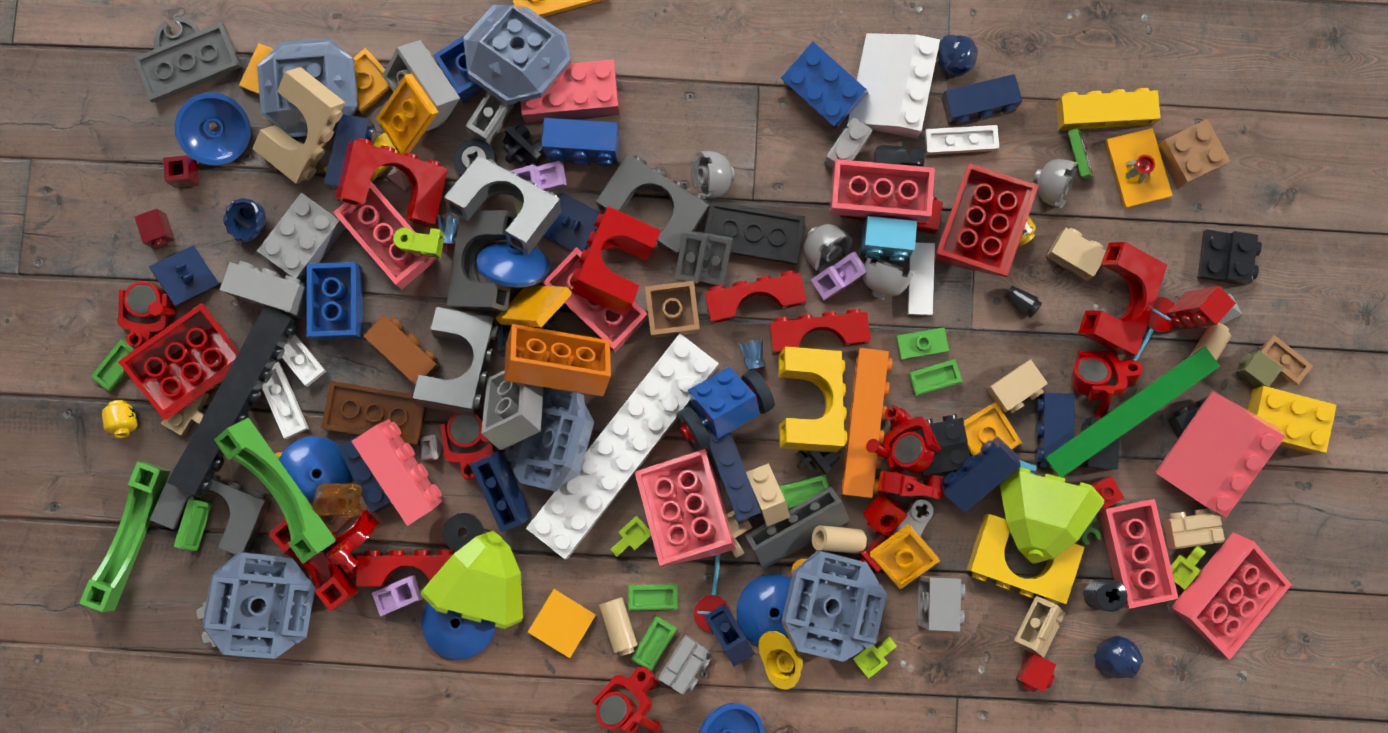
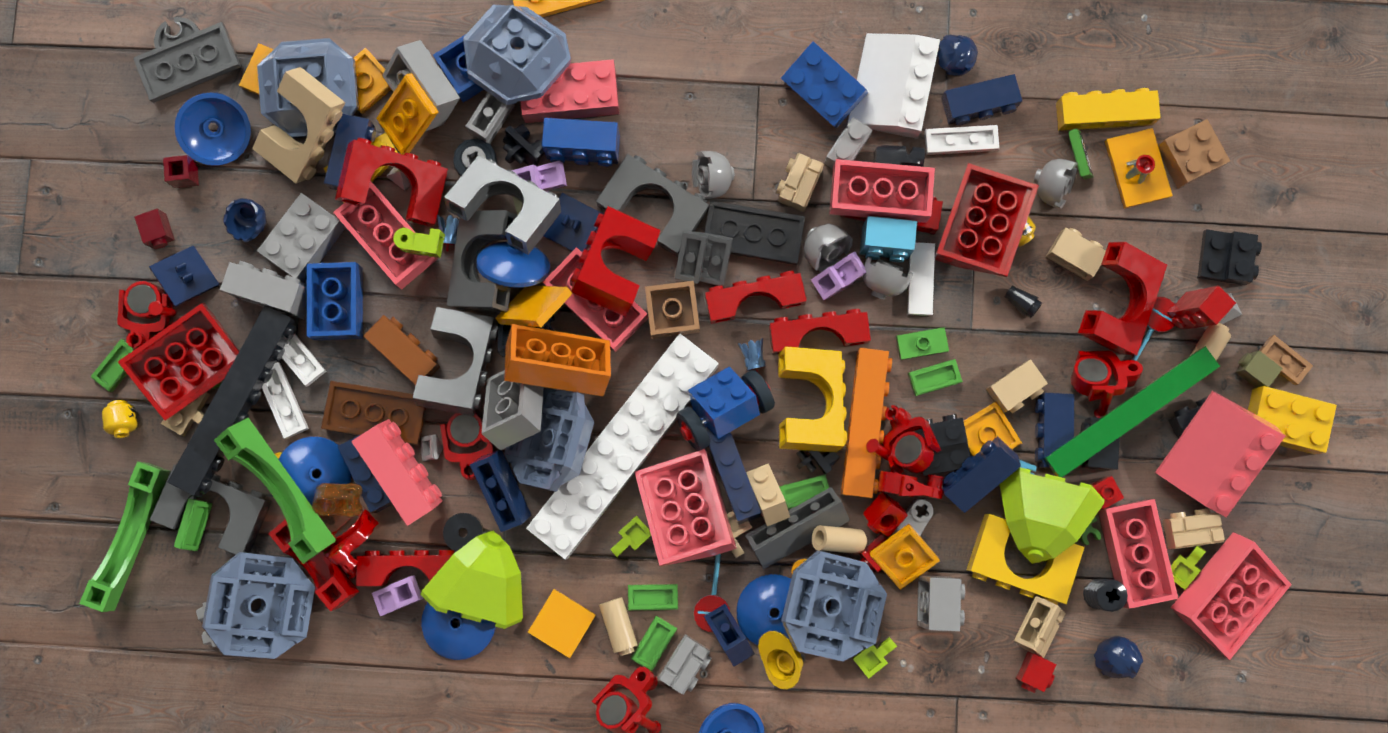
none -> tan brick [776,153,824,212]

